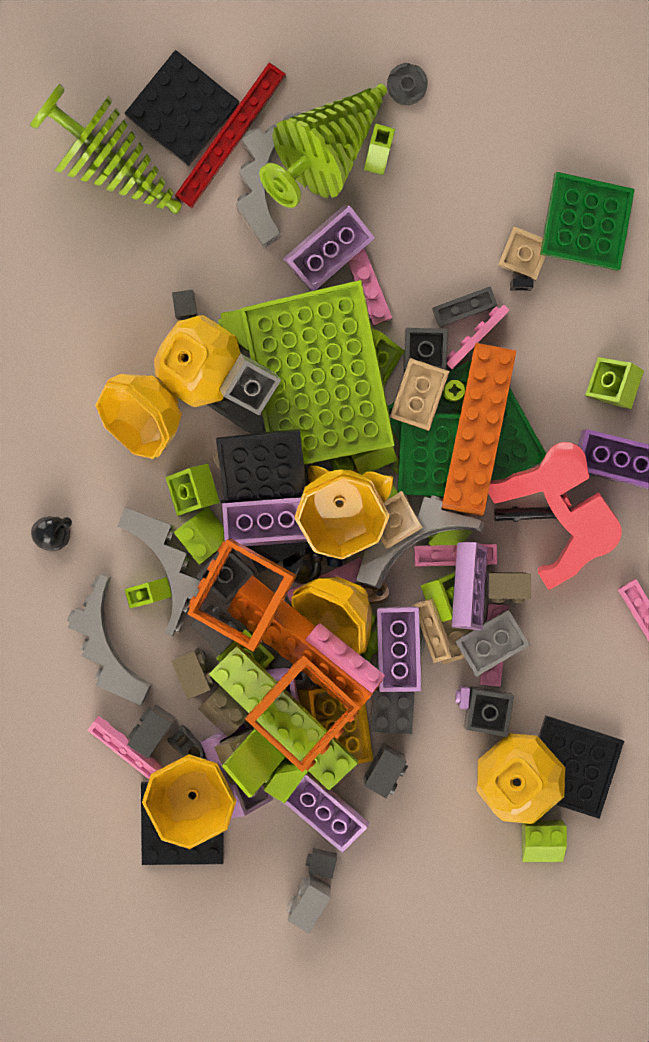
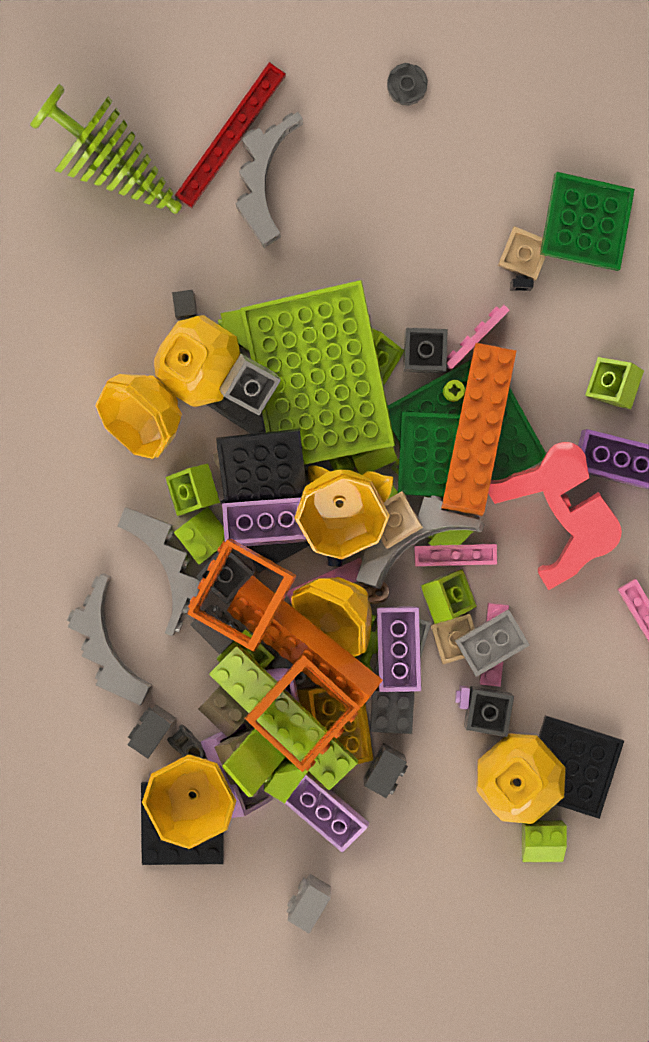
black piece [31,516,72,551] -> none
bright pink plate [88,716,162,779] -> none
black plate [124,50,240,167] -> none
lime slope [124,577,172,609] -> none
dark tan brick [171,647,215,700] -> none
lime plant [259,84,387,208] -> none
lavender slope [283,205,375,291] -> none
black piece [283,546,323,584] -> none
dark grey brick [305,848,337,878] -> none
bright pink plate [306,623,385,693] -> none
bright pink plate [347,248,392,326] -> none
lime slope [364,123,395,175] -> none
tan tile [390,358,450,431] -> none
tan tile [412,598,454,663] -> none
dark grey plate [432,286,498,328] -> none
lavender brick [452,542,488,630] -> none
dark tan brick [485,572,531,603] -> none
black pin [494,506,557,522] -> none

